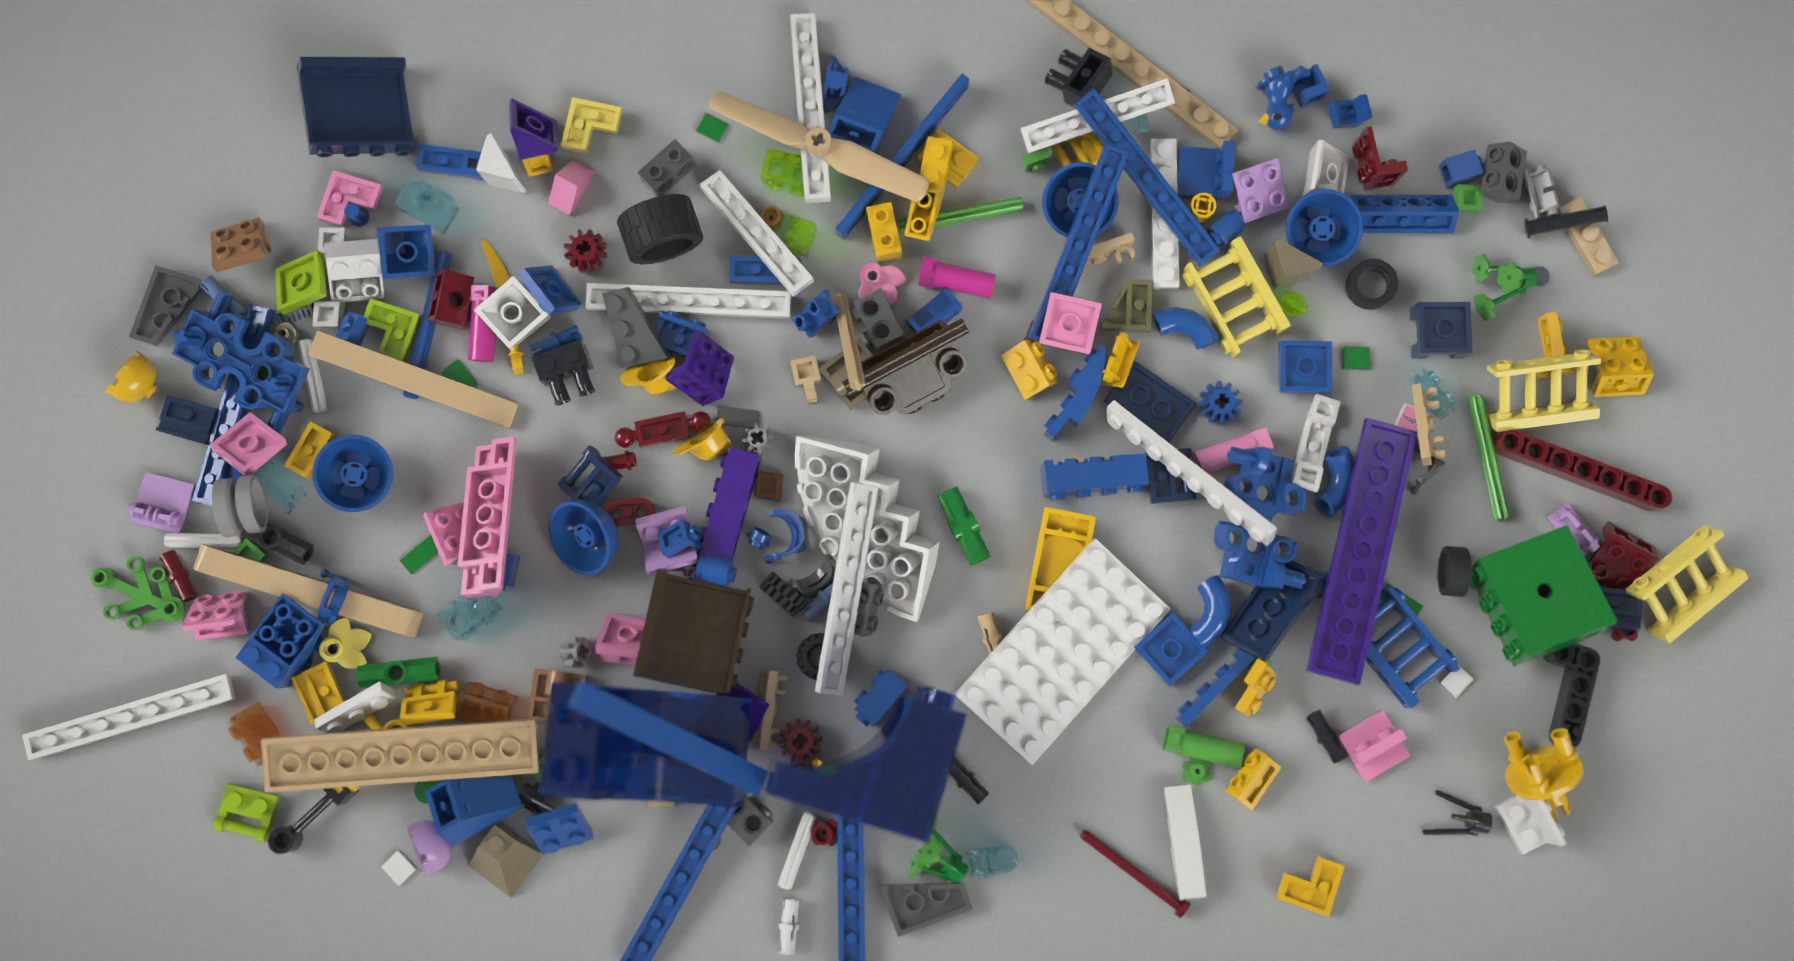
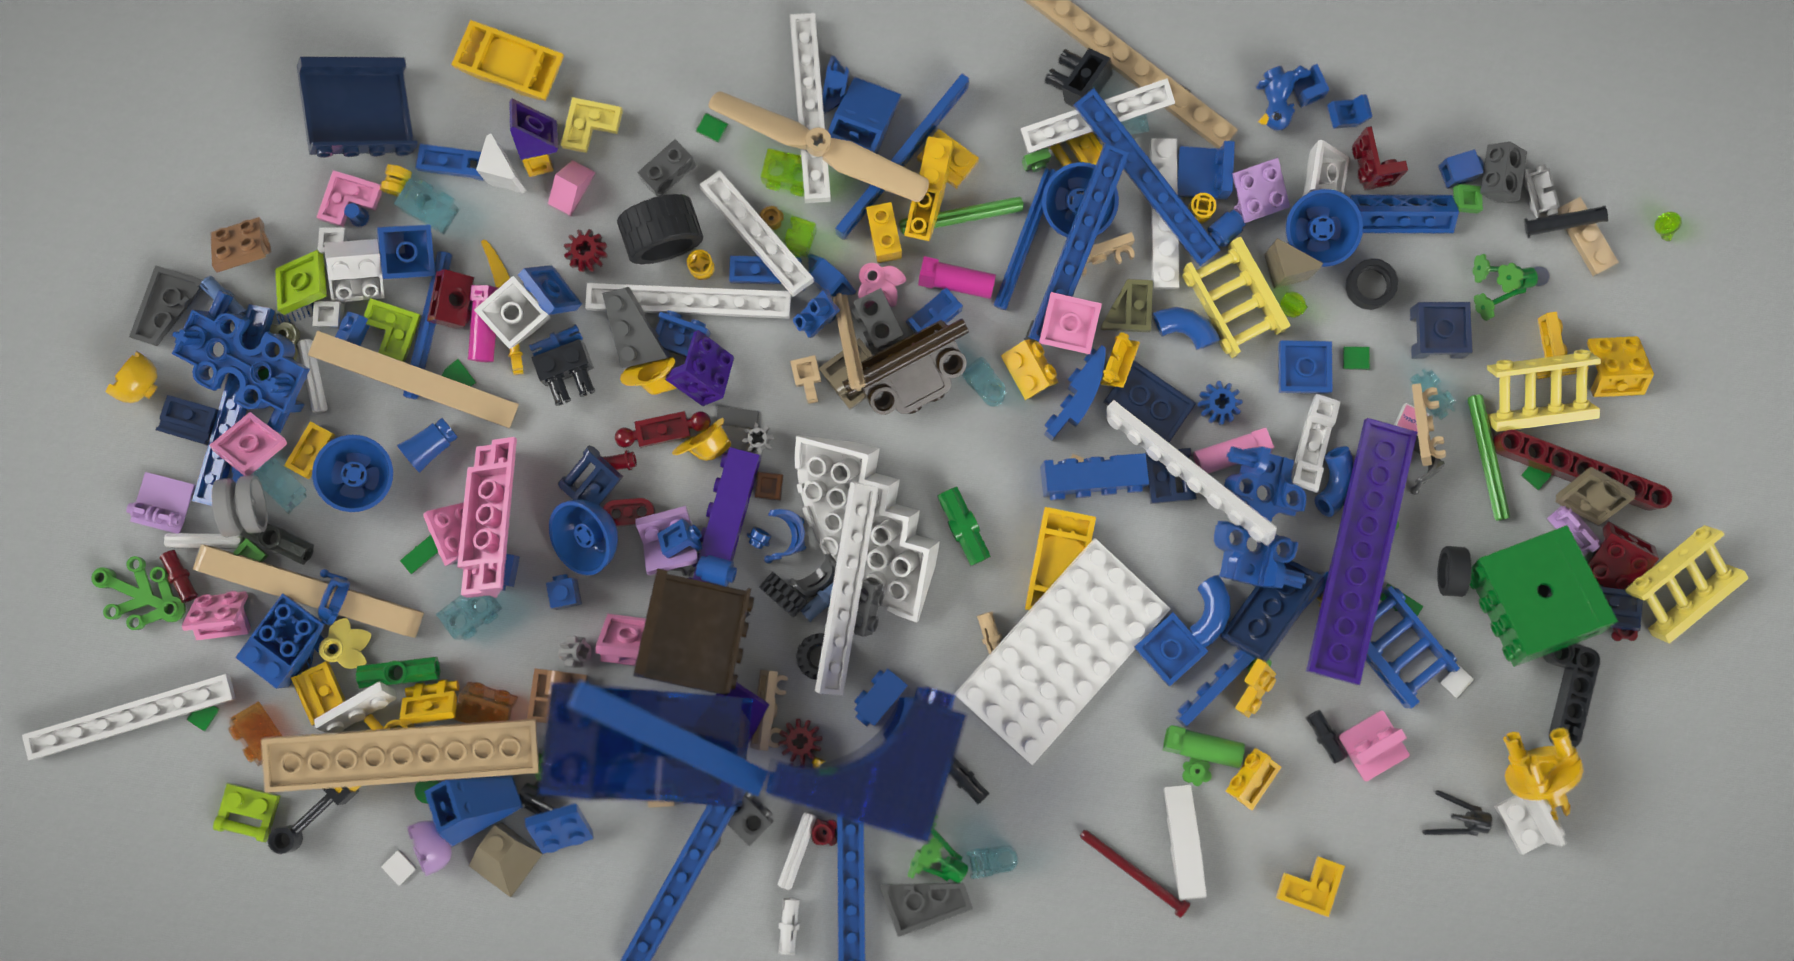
none -> green piece [187,706,220,731]
none -> yellow wheel [380,164,412,197]
none -> blue plant [397,418,458,473]
none -> yellow slope [451,20,564,101]
none -> blue brick [546,574,582,610]
none -> yellow wheel [687,249,715,280]
none -> blue piece [803,253,856,297]
none -> clear light blue piece [962,356,1006,407]
none -> blue axle [994,168,1056,310]
none -> green piece [1521,466,1552,490]
none -> dark tan plate [1555,467,1635,526]
none -> clear neon green plate [1654,212,1682,241]

